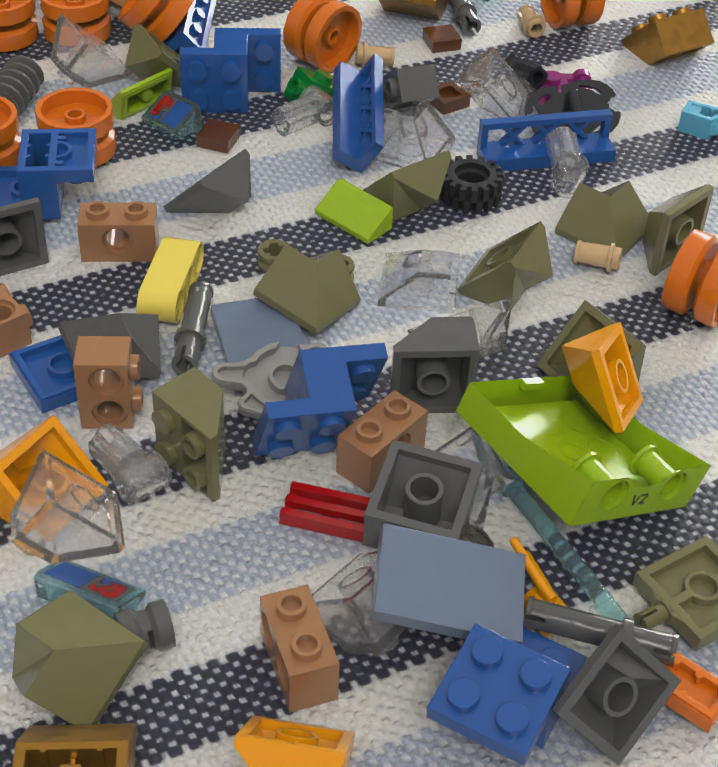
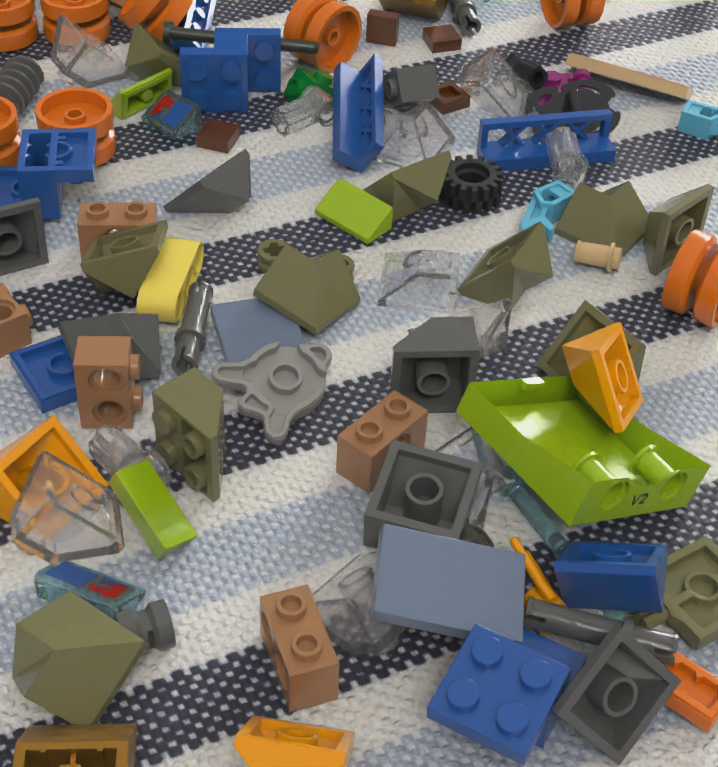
blue bracket [252,342,388,458] -> none
red tile [279,481,370,542] -> none
tan pin [355,42,395,67] -> none
tan pin [517,5,546,38] -> none
pearl gold slope [621,6,714,65] -> none
none -> olive slope [80,220,169,299]
none -> lime slope [108,460,198,560]
none -> pearl dark grey bar [162,21,319,55]
none -> reddish brown tile [366,9,400,47]
none -> medium azure piece [518,180,575,242]
none -> blue slope [554,541,668,613]
none -> tan tile [565,53,693,100]

